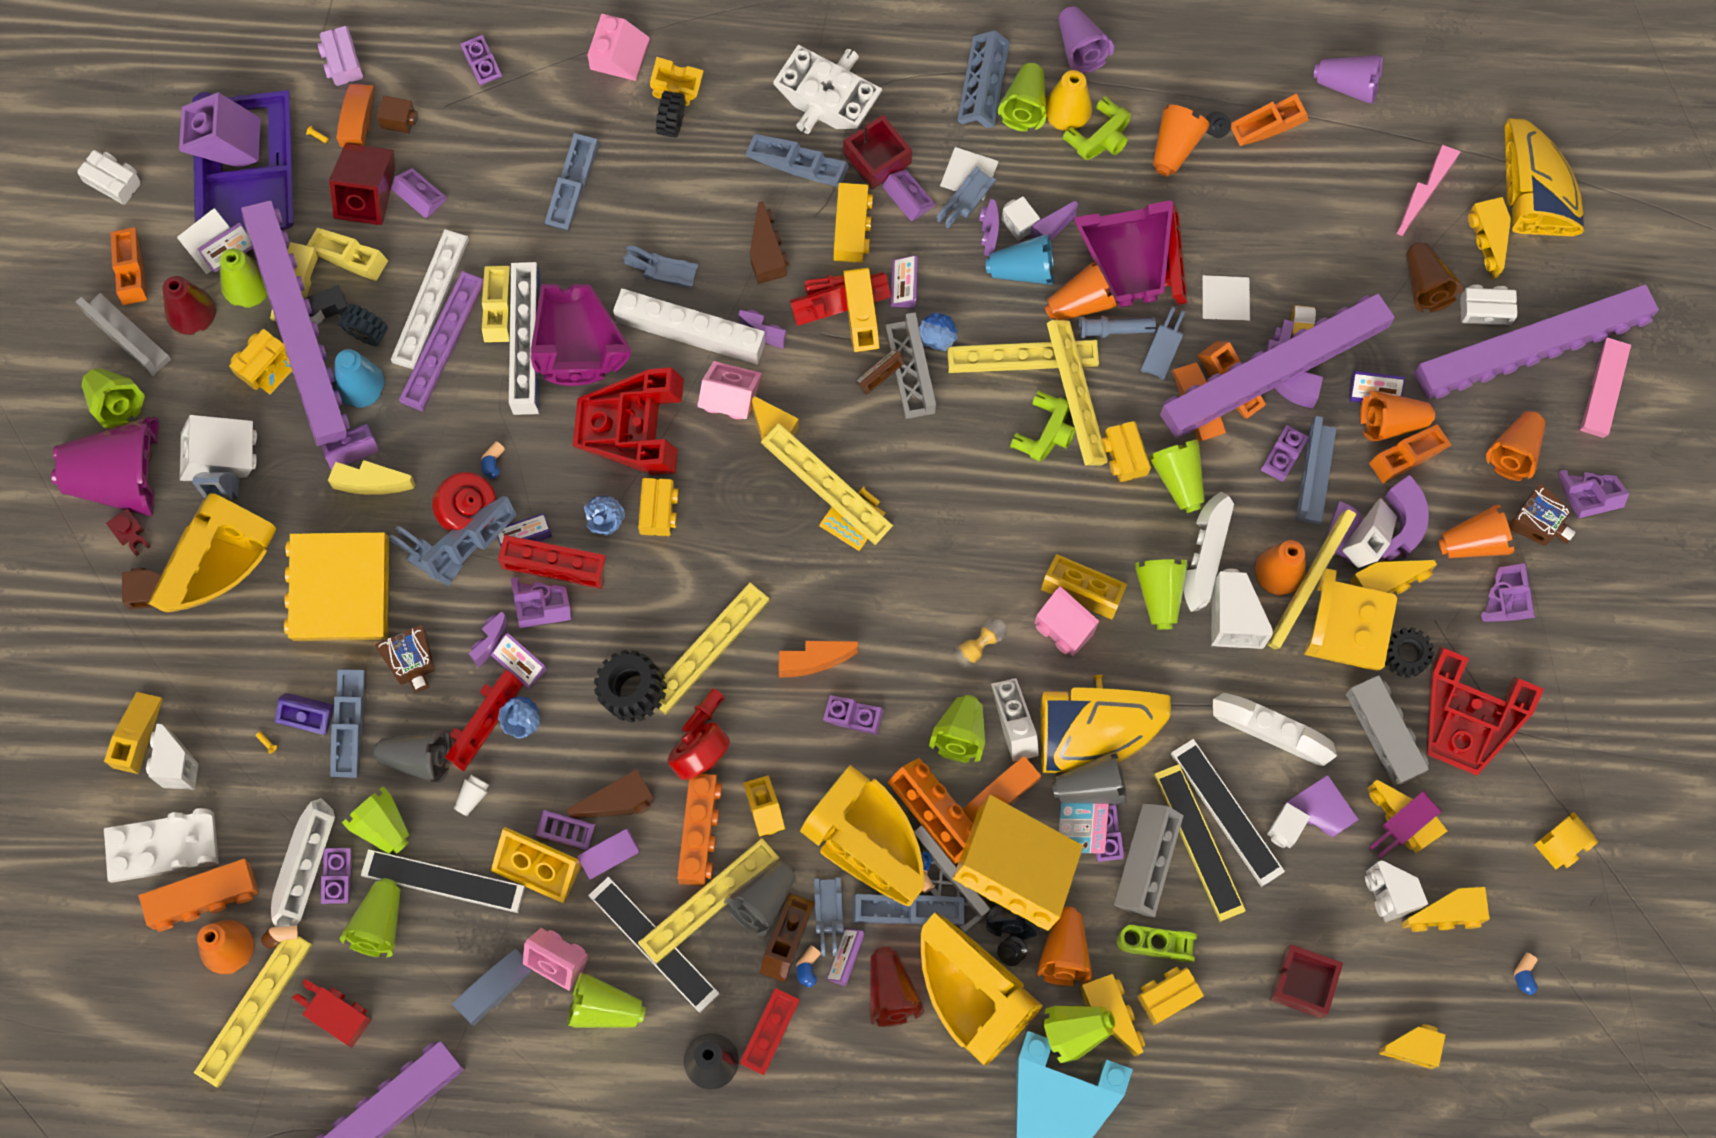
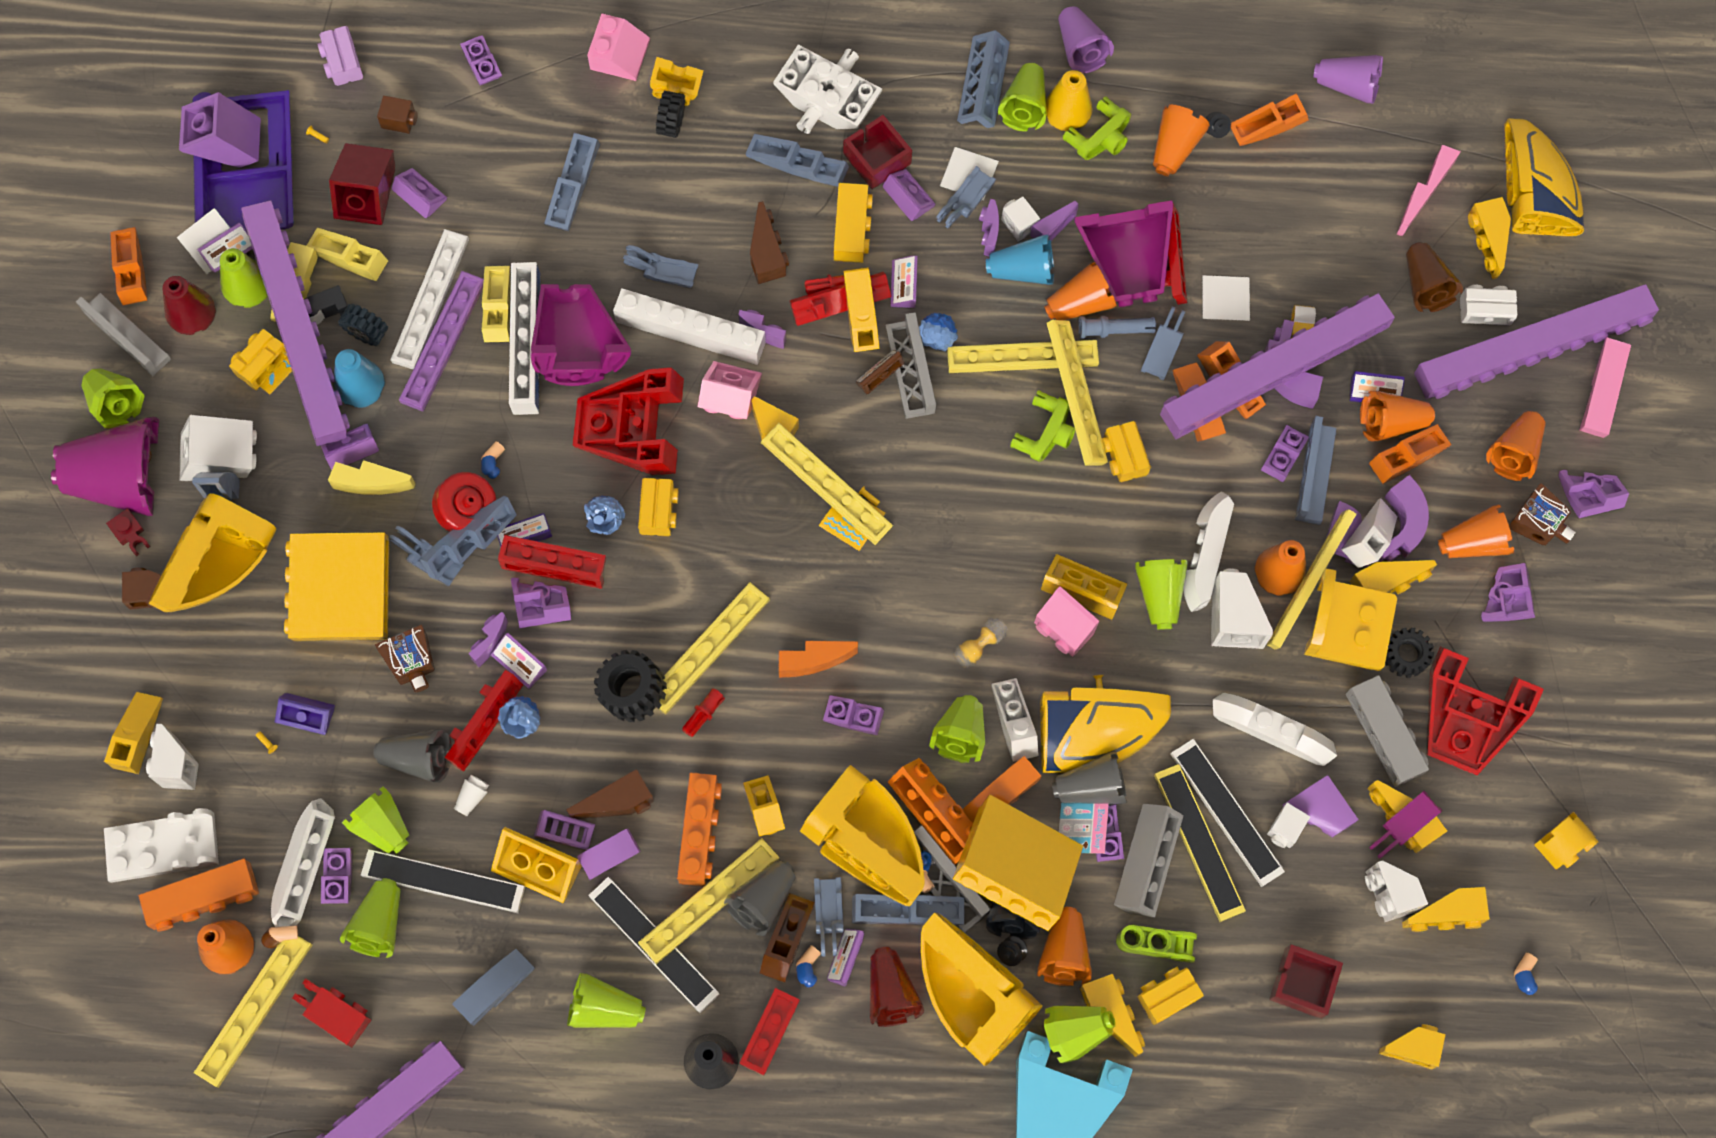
white brick [78,150,141,205] -> none
sand blue slope [330,669,366,778] -> none
orange slope [336,84,375,147] -> none
bright pink slope [523,928,588,991] -> none
red wheel [667,722,730,780] -> none
lime cone [1149,440,1205,513] -> none

